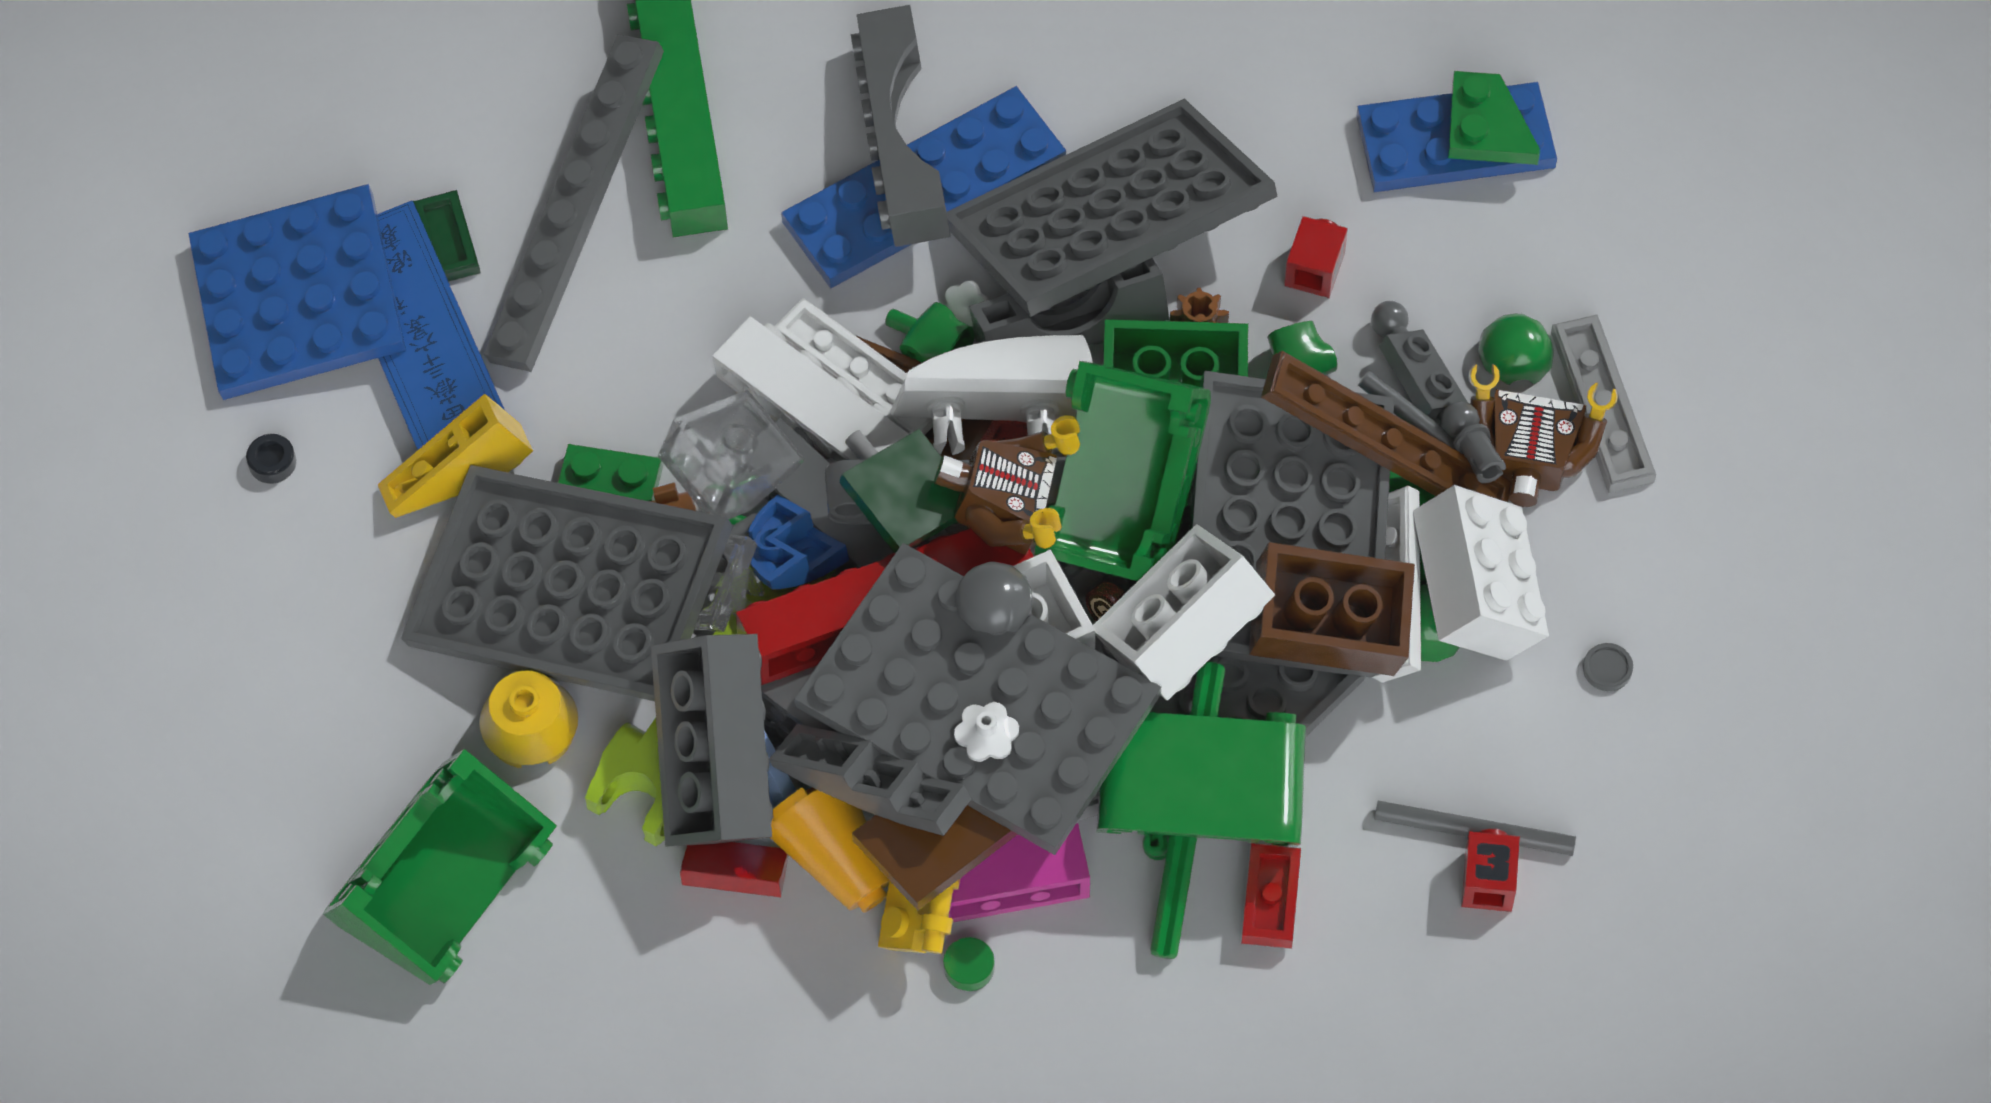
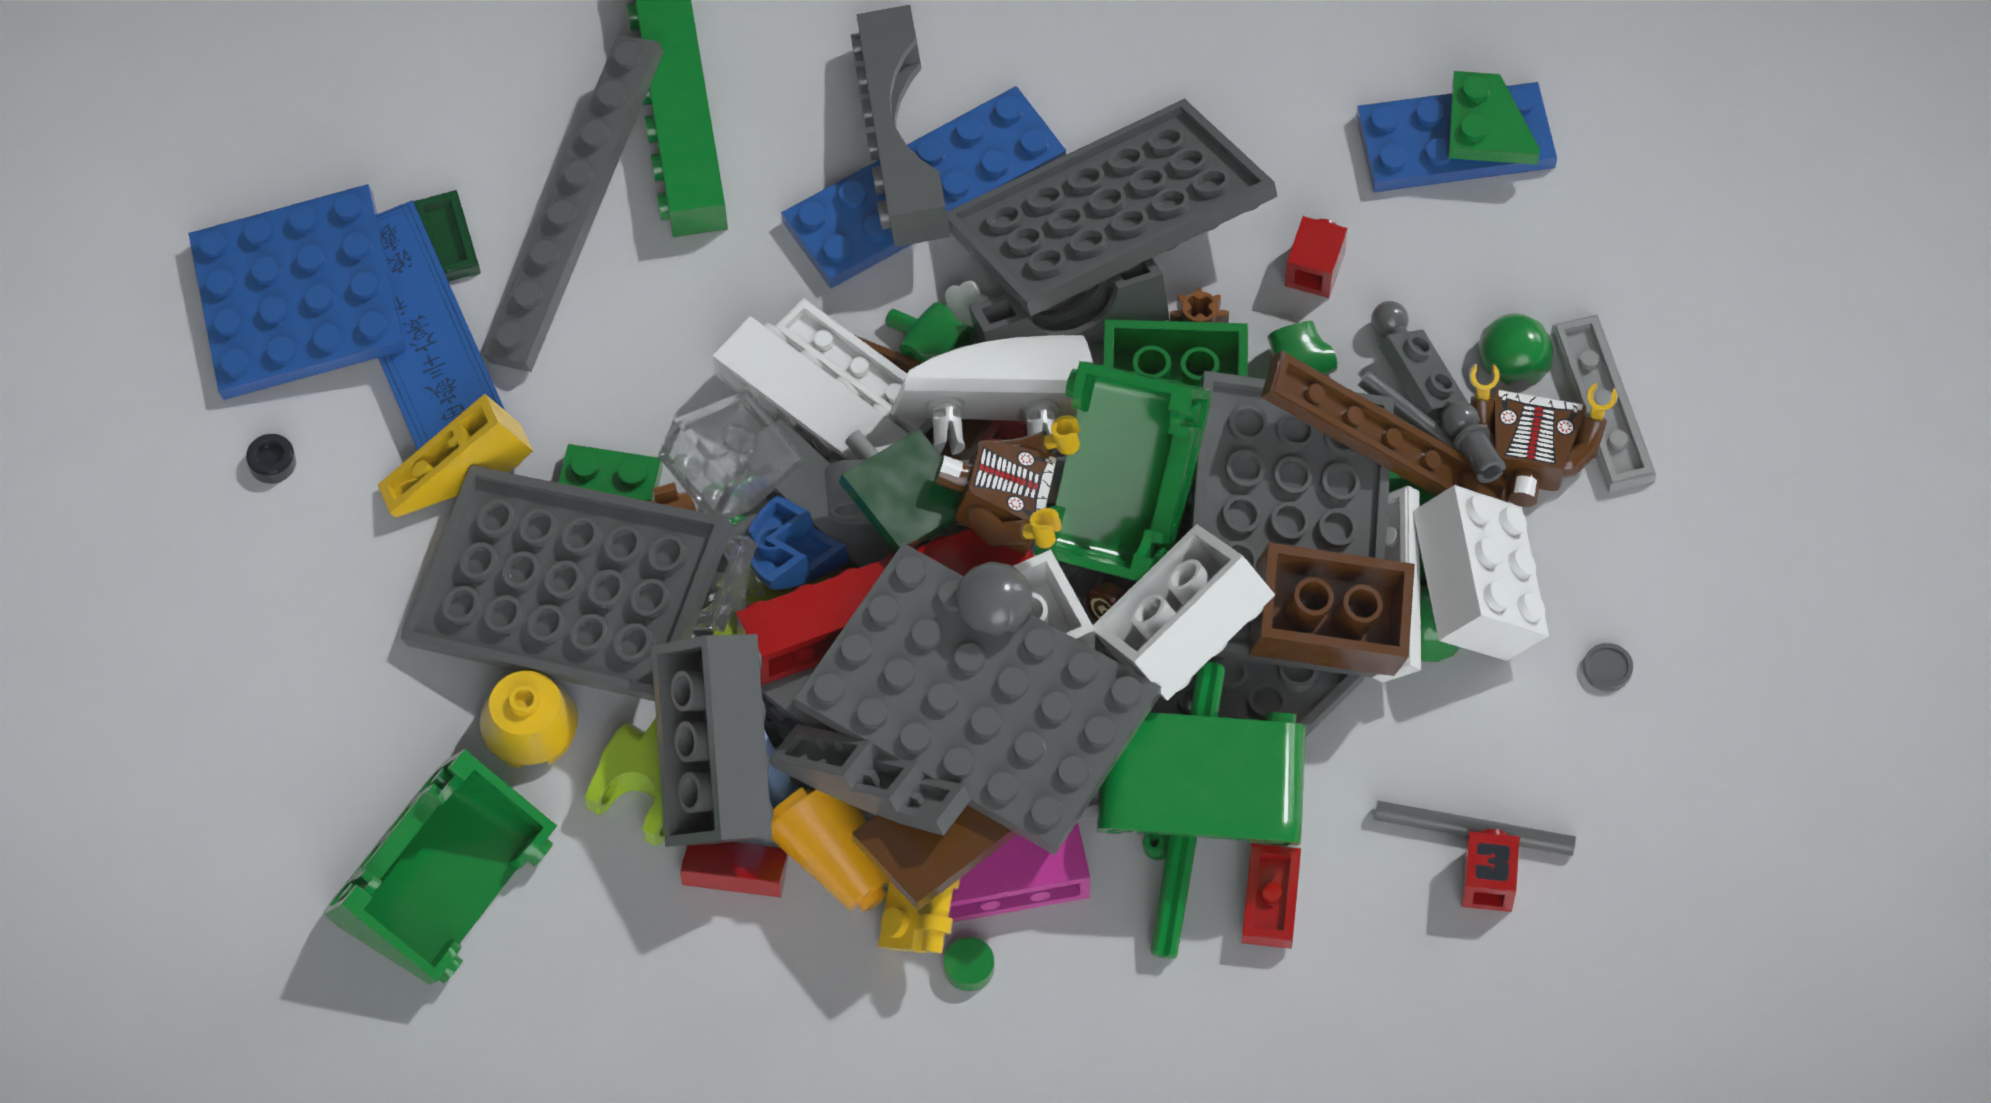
white plant [954,702,1019,762] -> none

